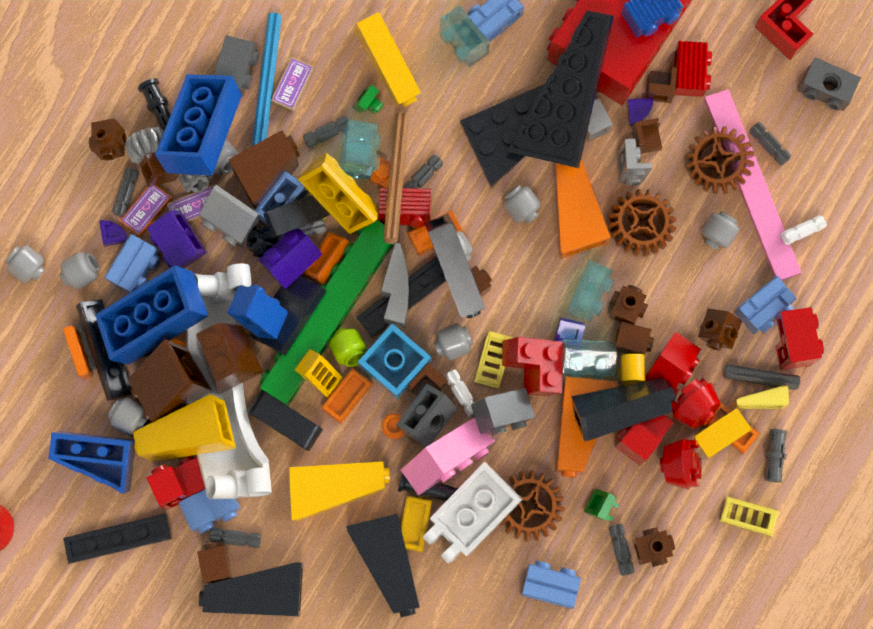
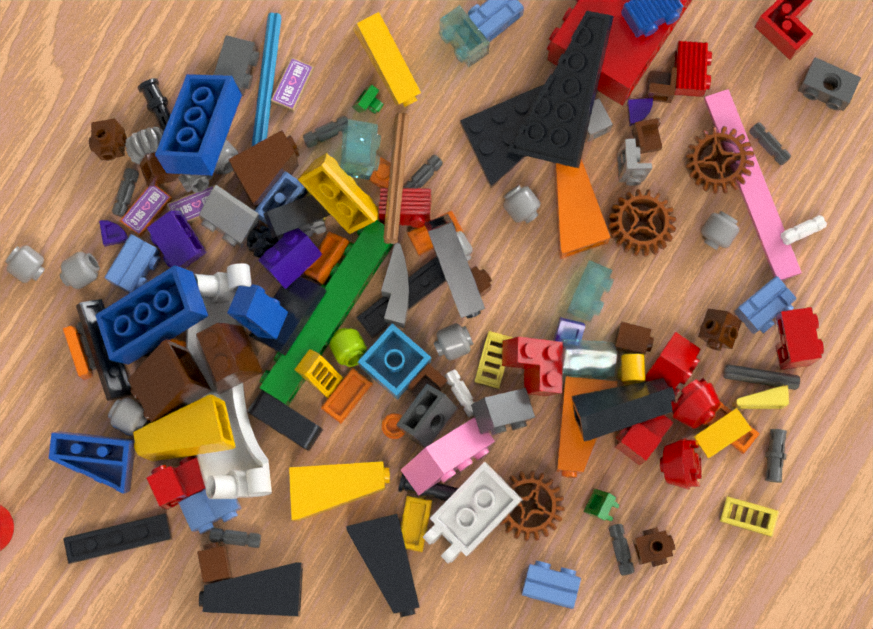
reddish brown brick [609,285,648,324] -> none

